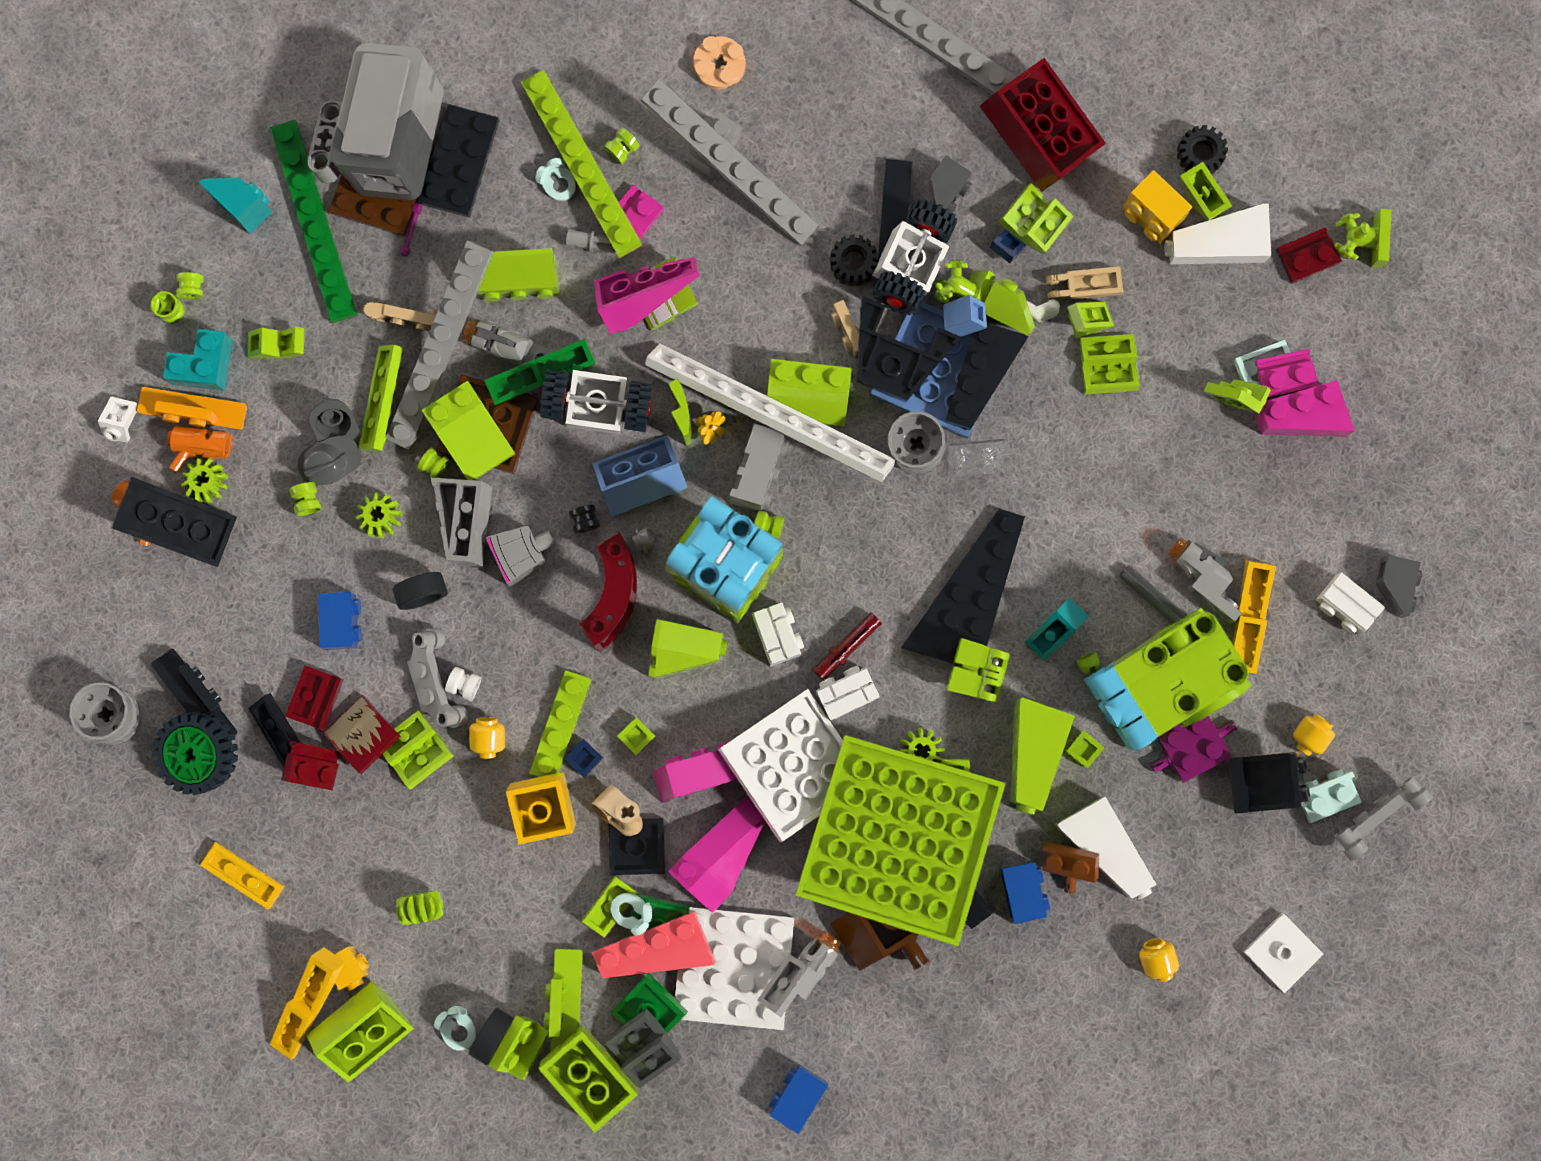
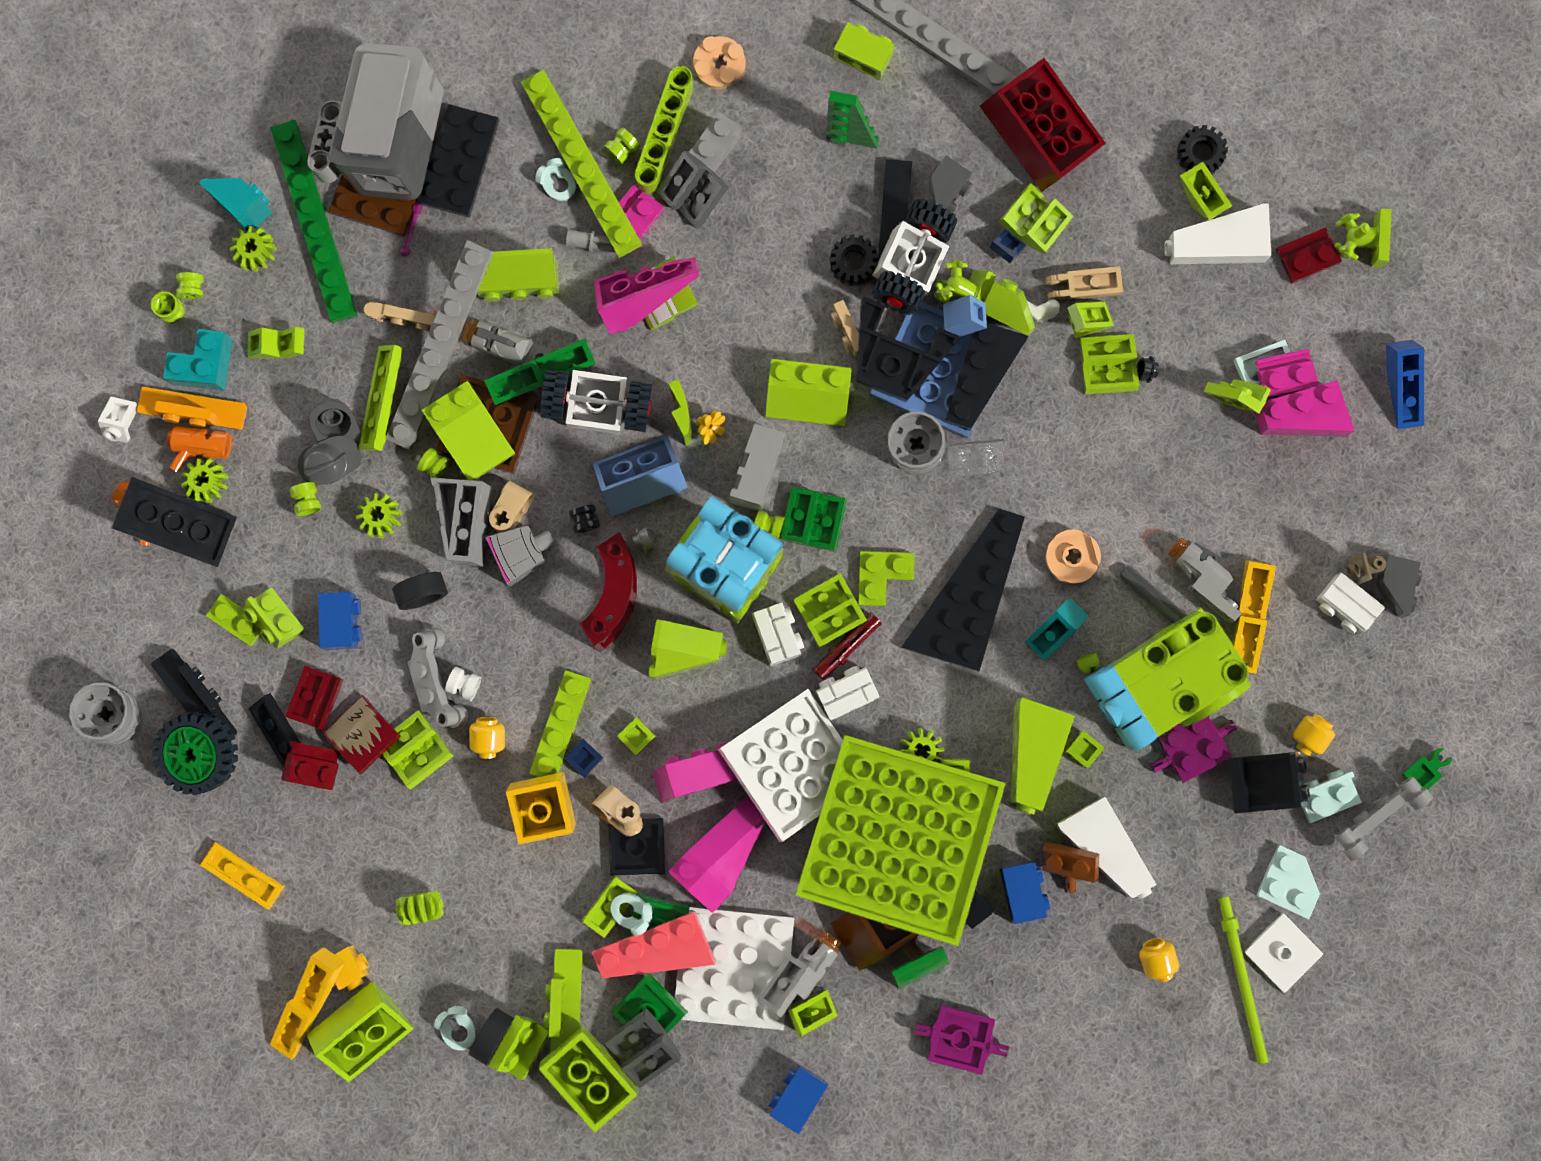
light grey plate [640,79,818,246] -> none
white plate [645,344,896,482] -> none
lime hips [946,638,1010,703] -> none
yellow brick [1123,170,1193,244] -> none
none -> lime plate [206,594,261,646]
none -> lime gear [230,225,277,272]
none -> lime bracket [244,587,304,650]
none -> tan piece [489,481,534,533]
none -> lime beam [635,66,694,194]
none -> dark grey slope [657,151,728,227]
none -> green slope [780,487,847,552]
none -> lime slope [788,990,838,1037]
none -> lime slope [793,573,867,647]
none -> green wing [826,90,879,149]
none -> lime brick [833,22,895,81]
none -> lime plate [858,551,914,607]
none -> green slope [890,945,949,989]
none -> magenta plate [914,1005,1009,1075]
none -> light nougat plate [1045,529,1101,585]
none -> black plate [1137,356,1159,383]
none -> lime bar [1218,896,1269,1064]
none -> light aqua plate [1256,845,1320,919]
none -> dark tan hinge [1346,552,1386,585]
none -> blue slope [1386,340,1424,429]
none -> green plate [1401,748,1452,790]

